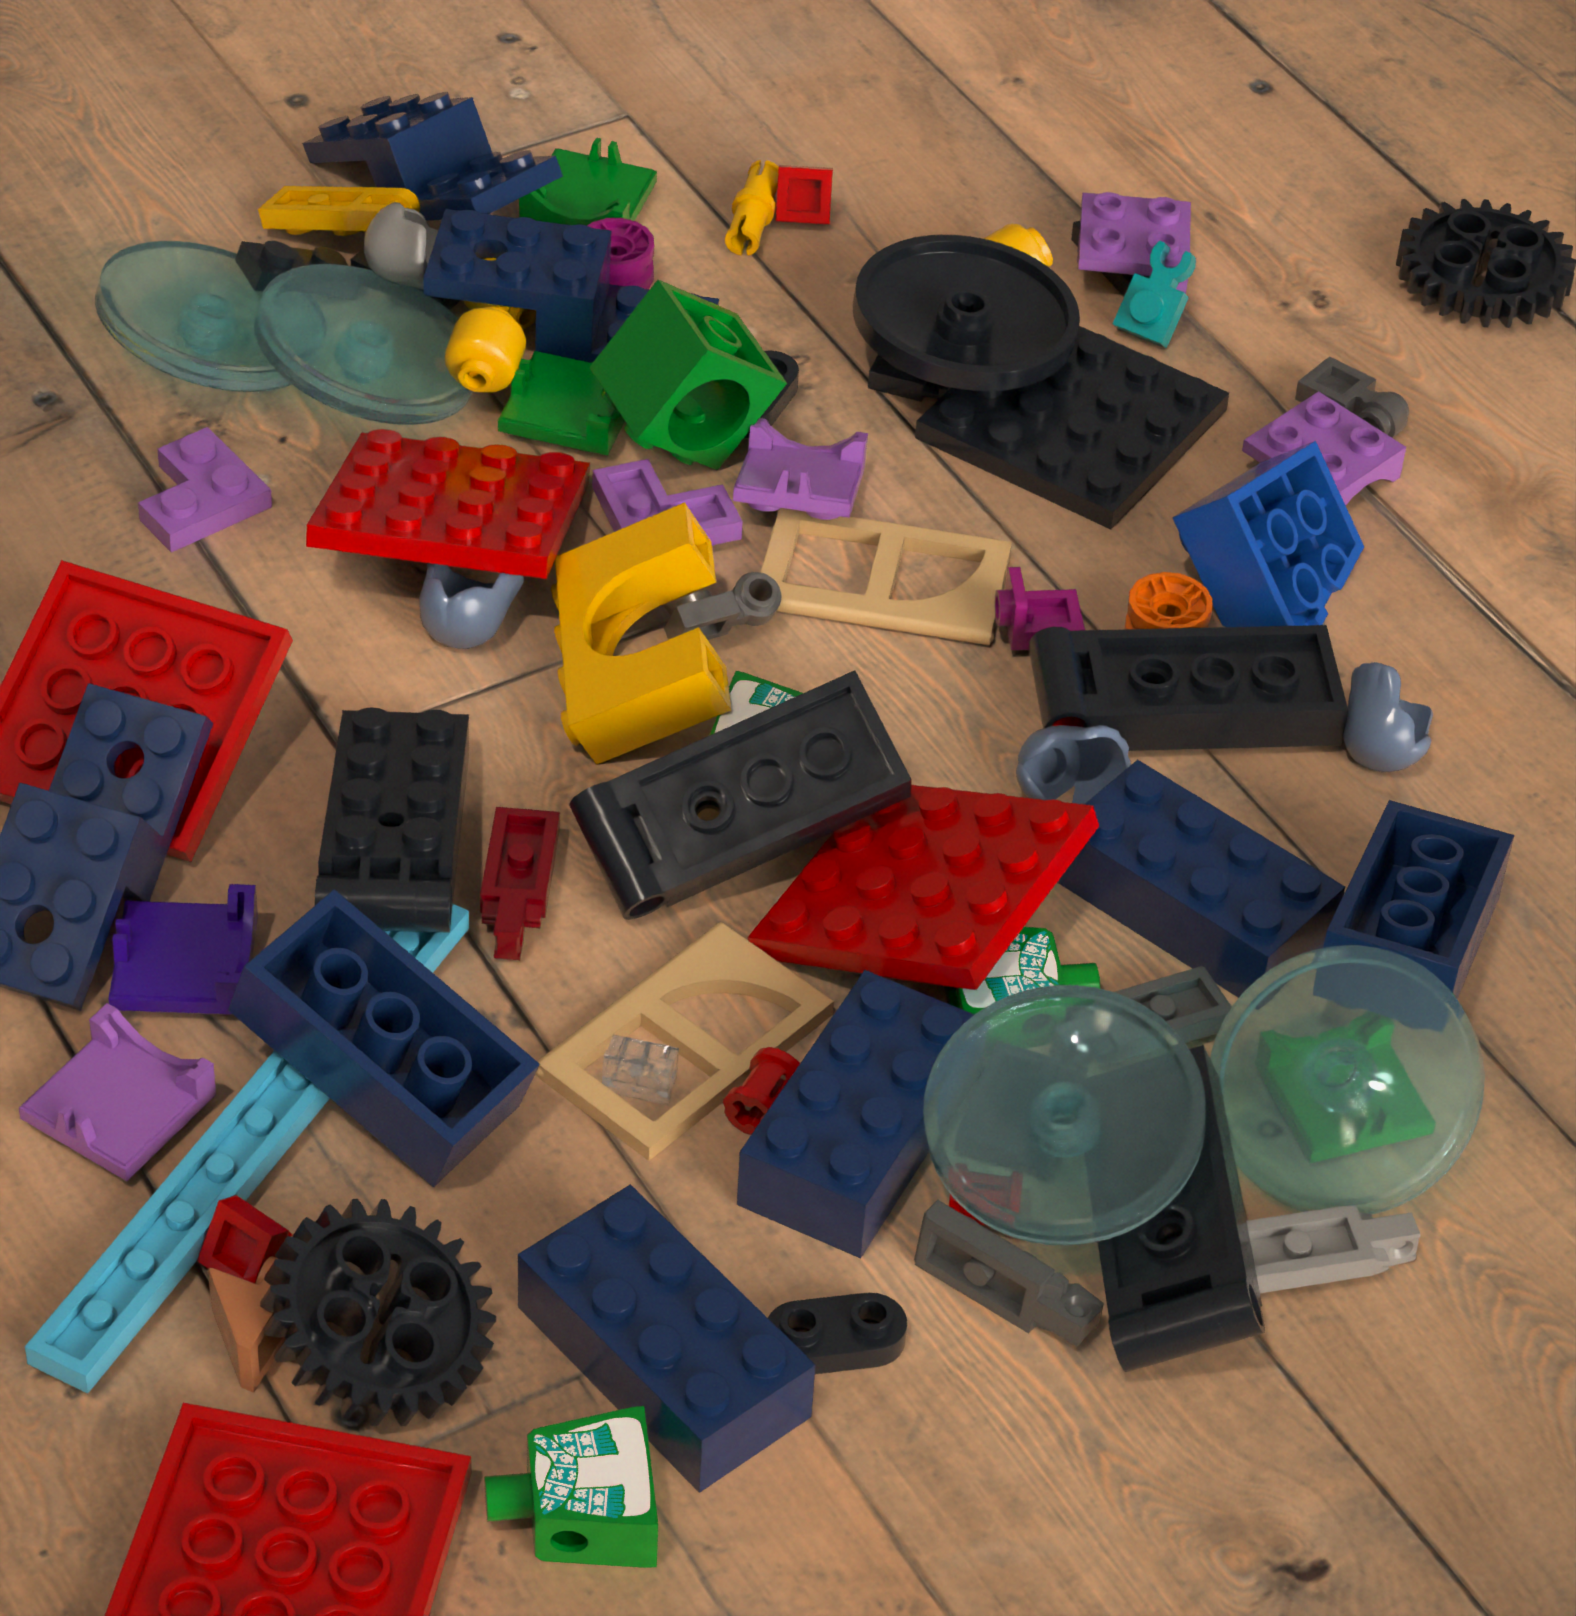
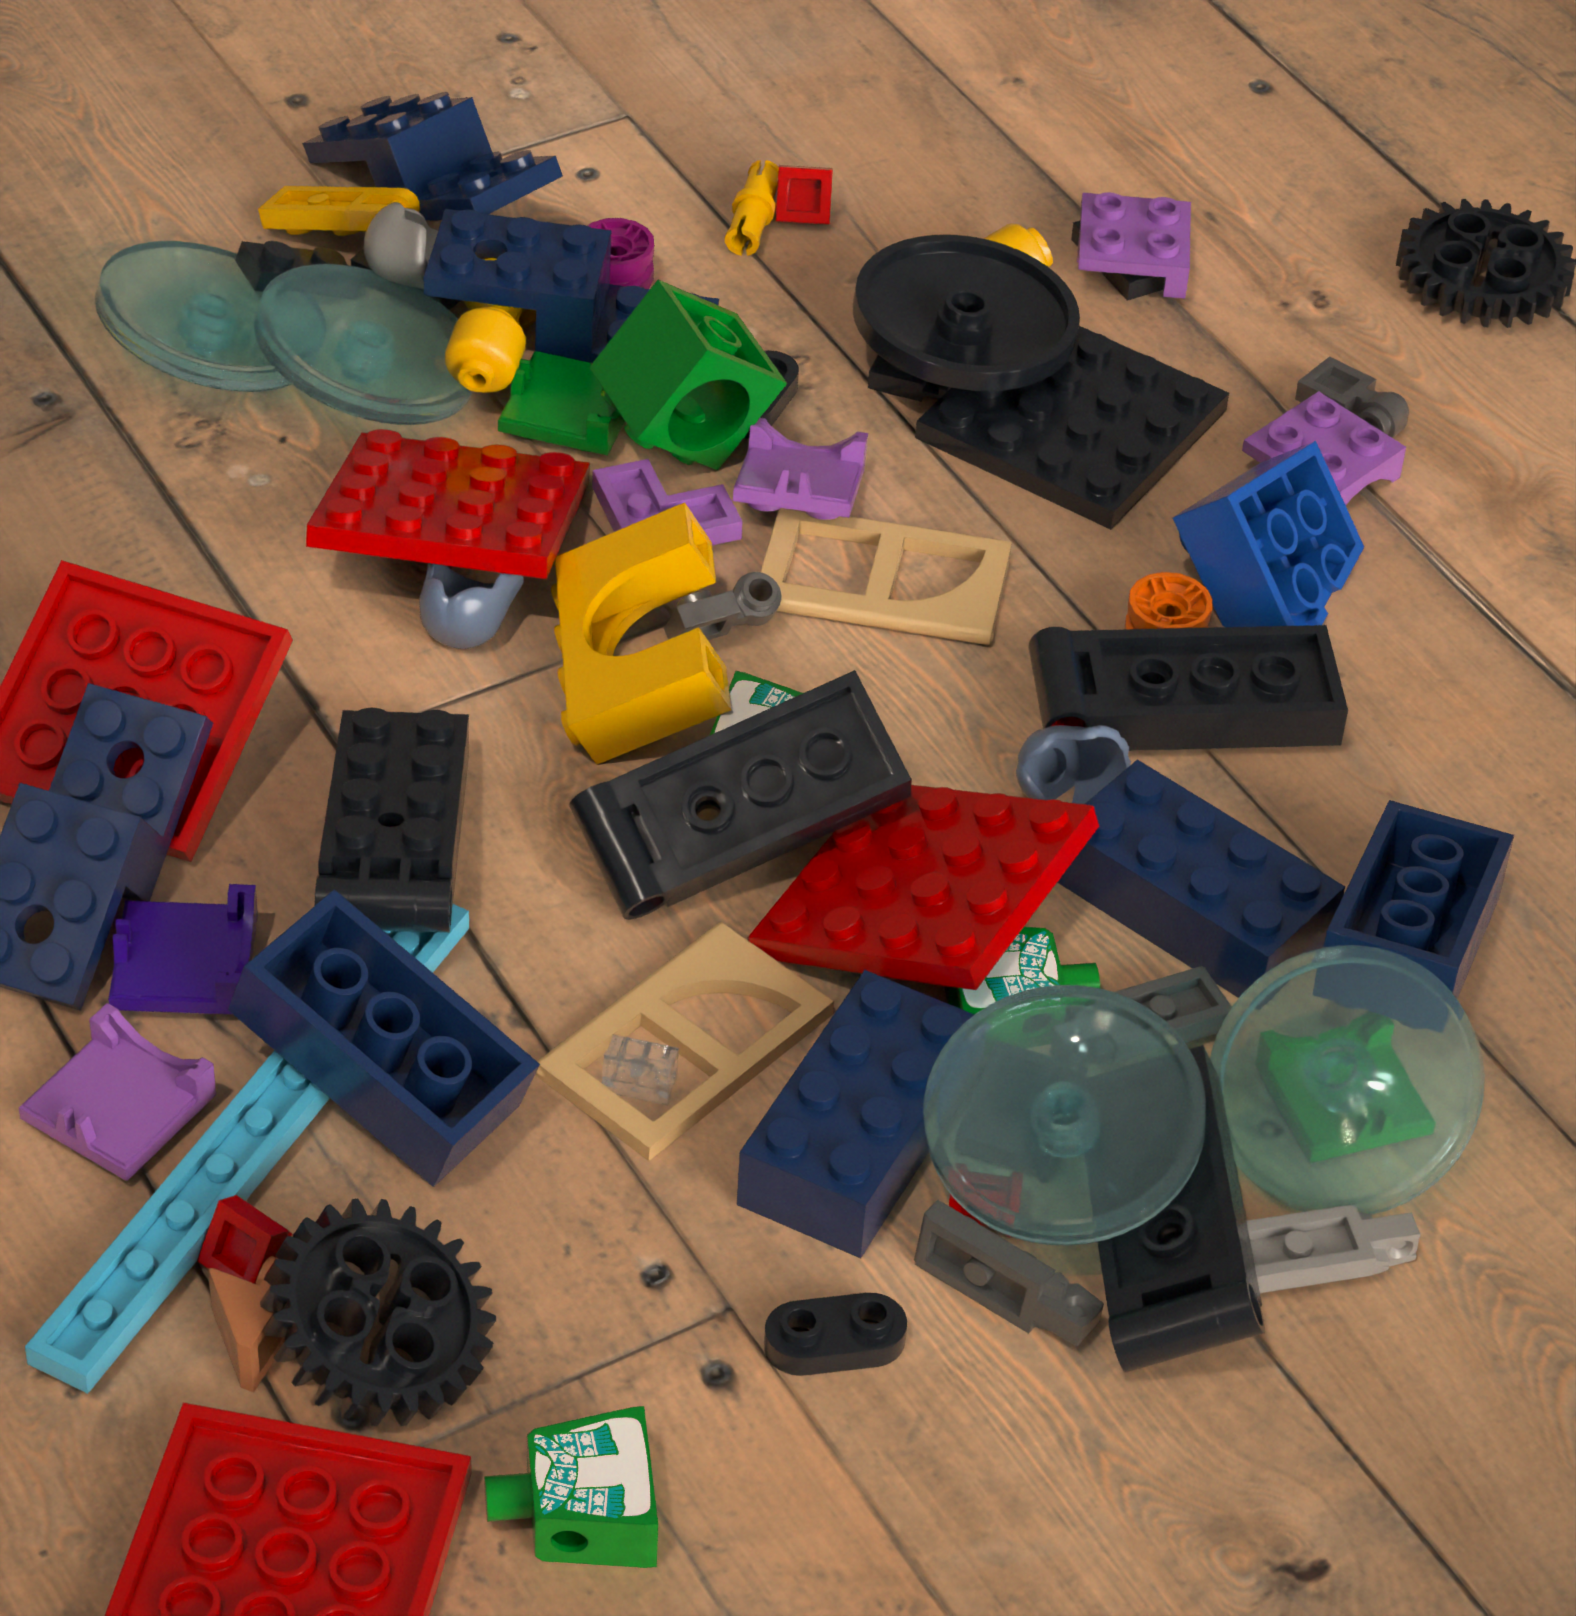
medium lavender plate [138,427,272,553] -> none
dark red hinge [480,807,560,961] -> none
dark blue brick [518,1184,816,1493] -> none
green piece [519,138,657,226] -> none
red bush [723,1047,800,1134] -> none
magenta bracket [995,567,1085,650] -> none
teal plate [1112,241,1196,348] -> none
sand blue hair [1343,662,1433,772] -> none

